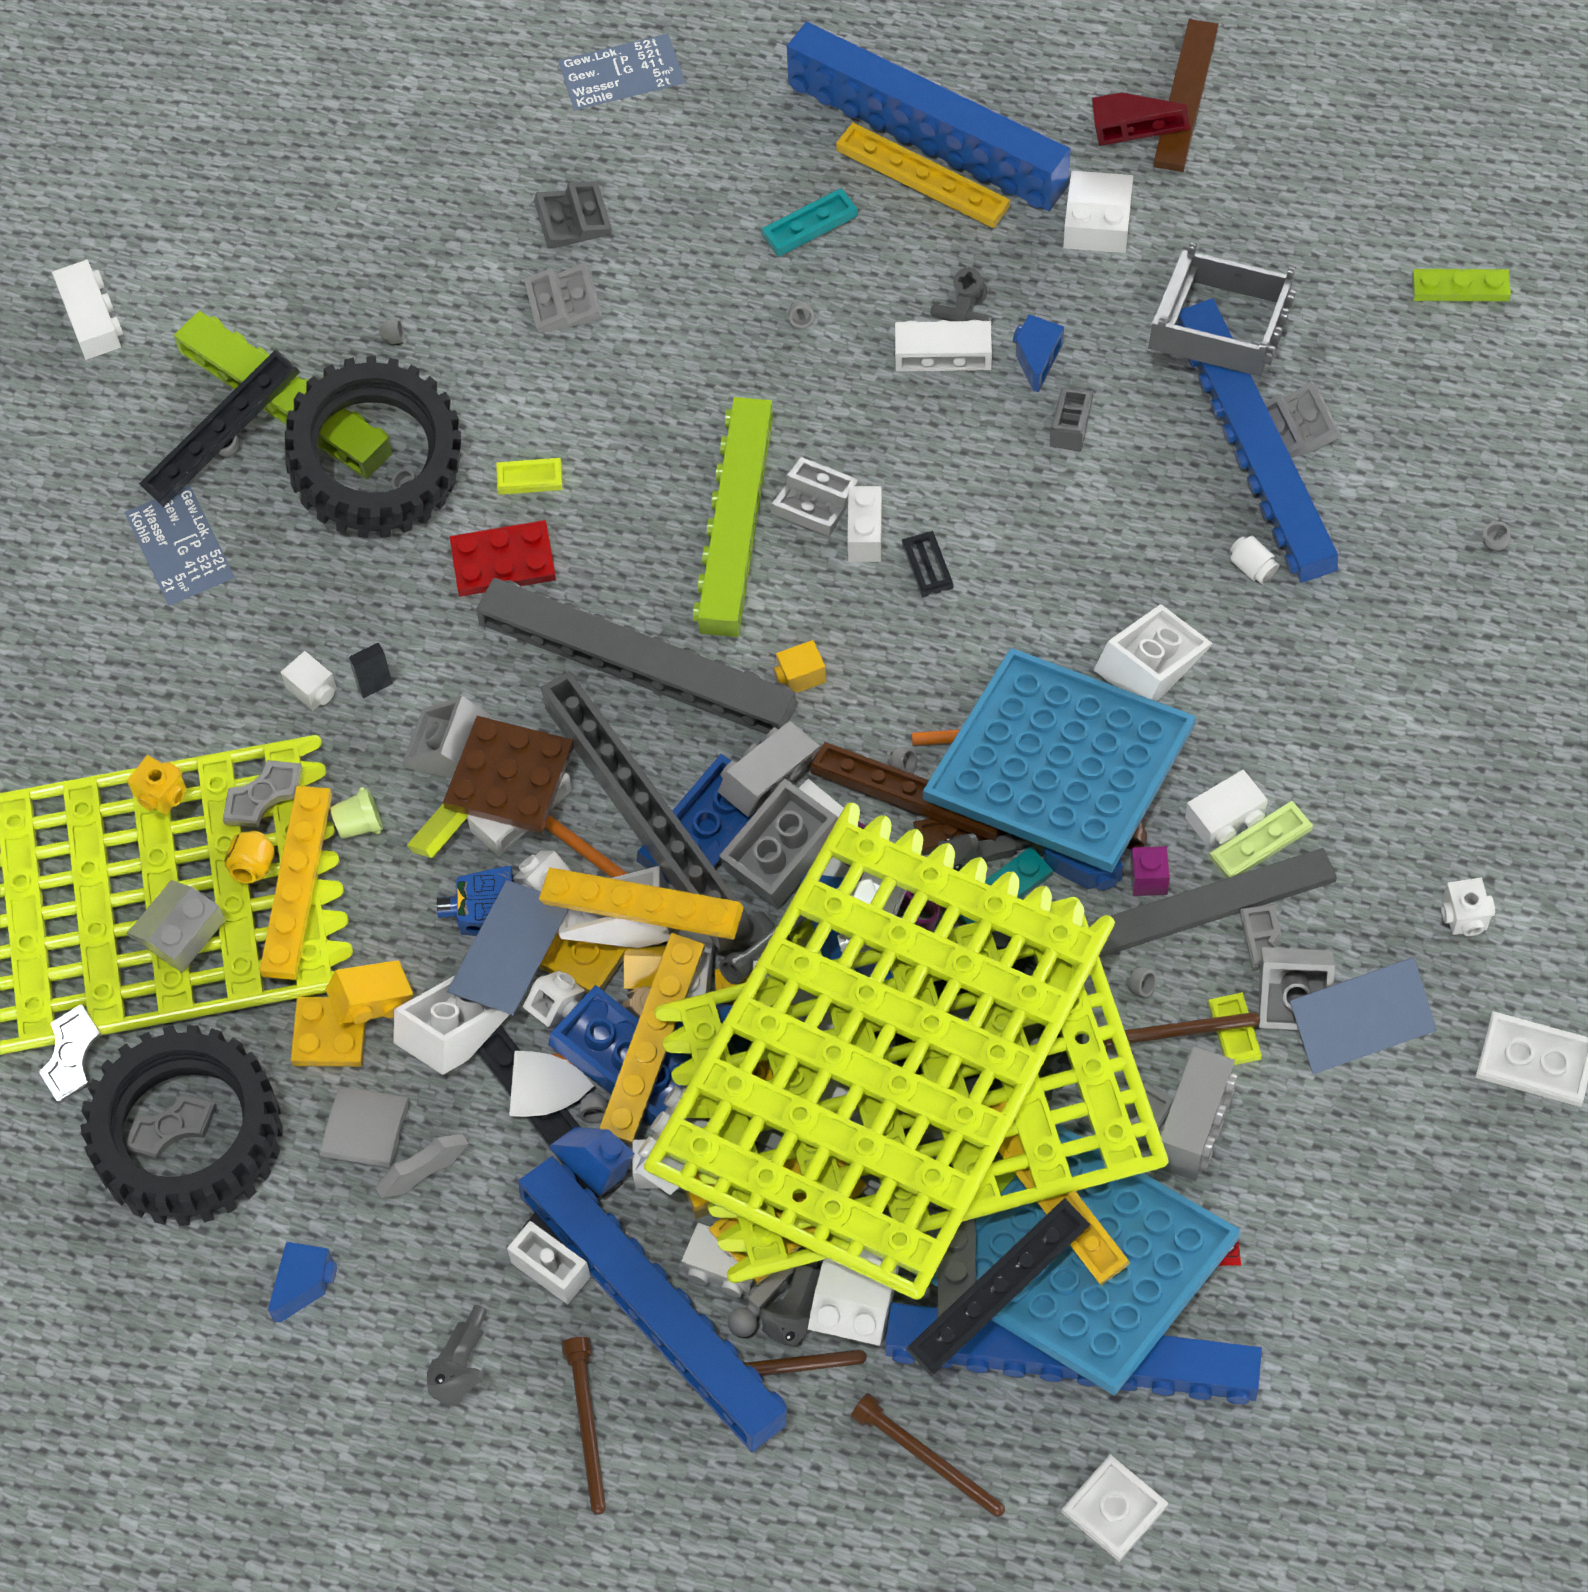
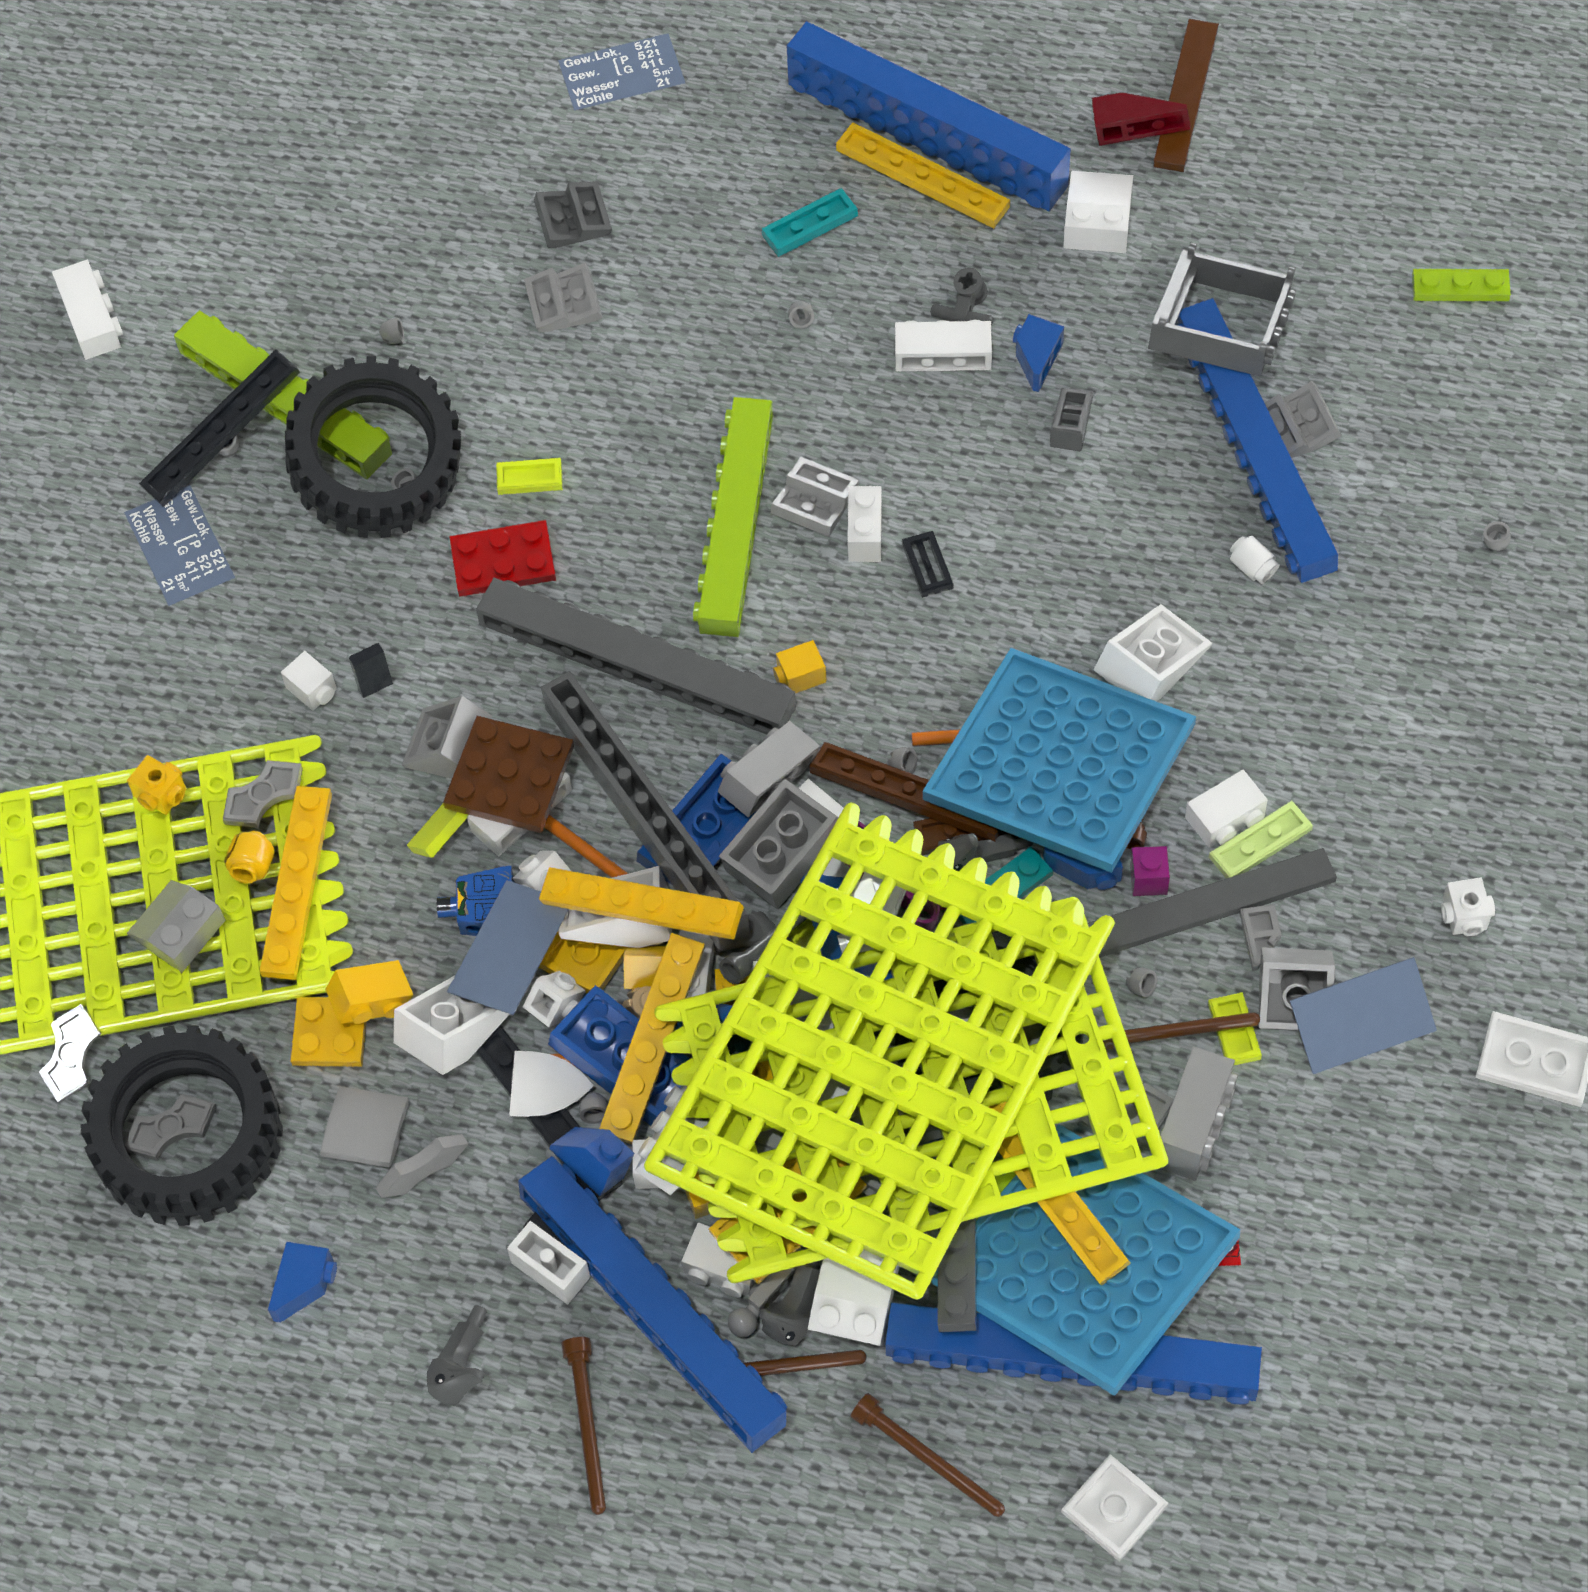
yellowish green piece [330,787,383,839] -> none
black tile [906,1198,1090,1377] -> none

